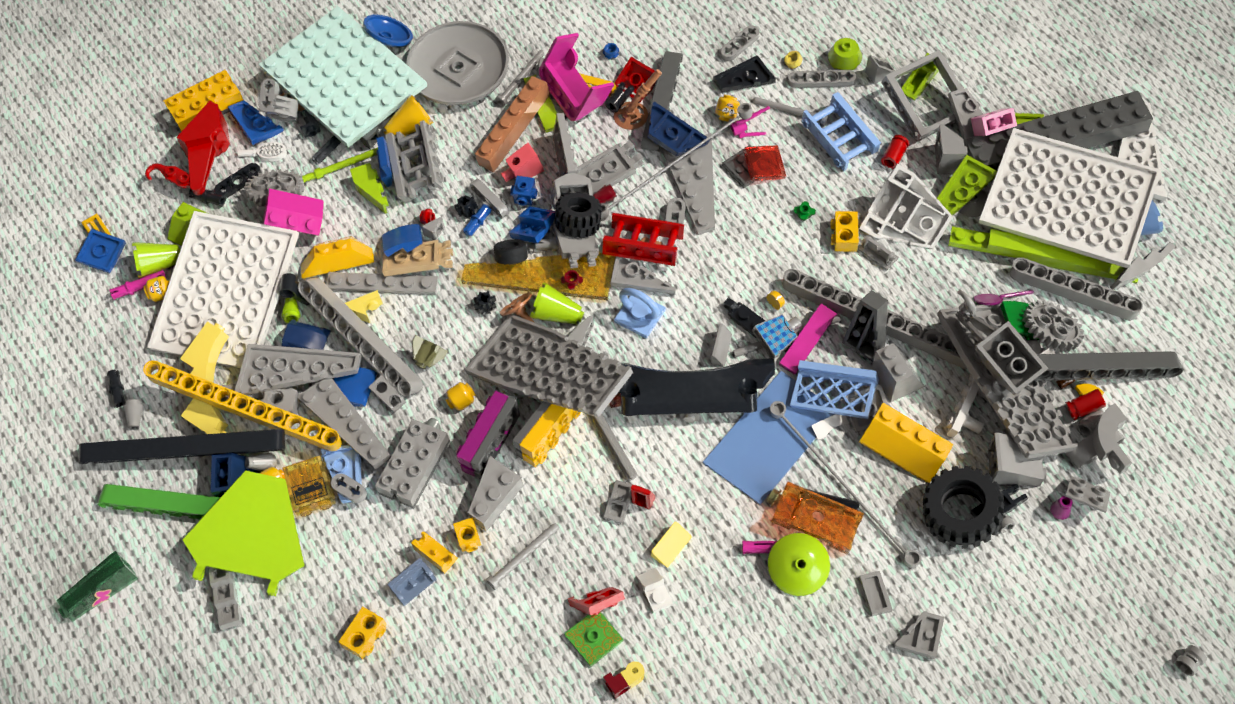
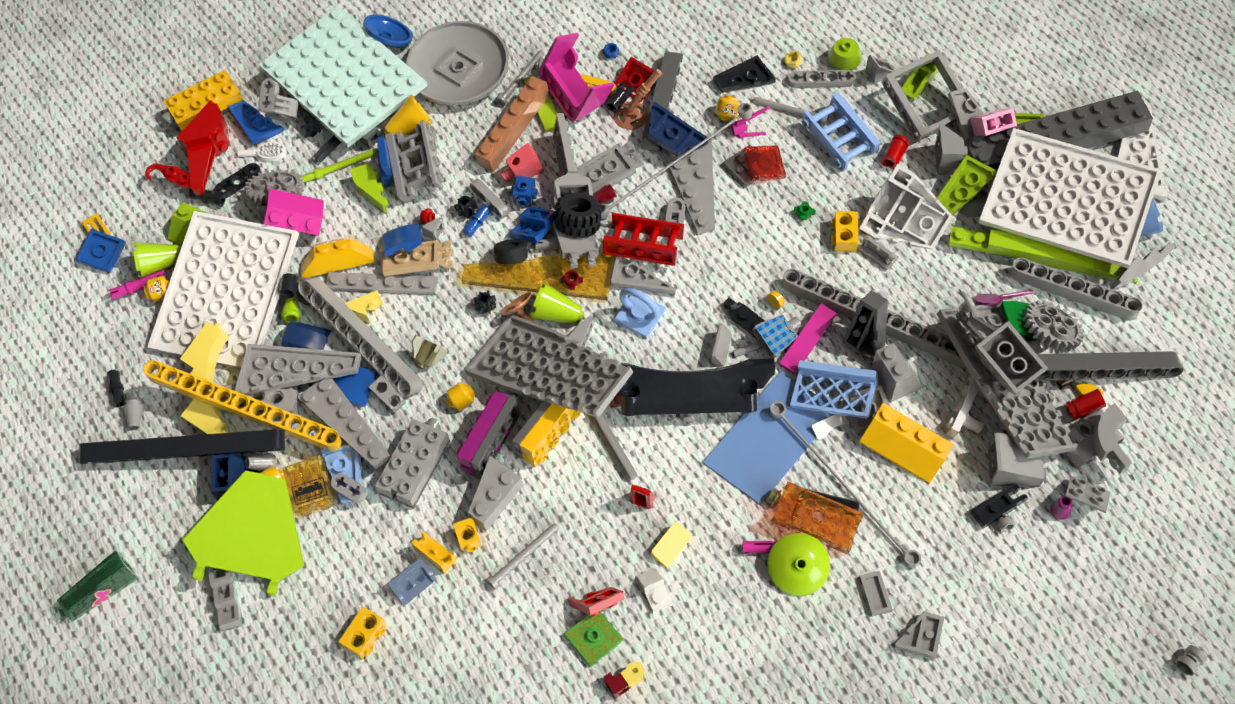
bright green beam [97,484,220,520] -> none
light grey slope [604,480,632,523] -> none
light grey beam [721,25,759,61] -> none
black tyre [923,466,1004,549] -> none

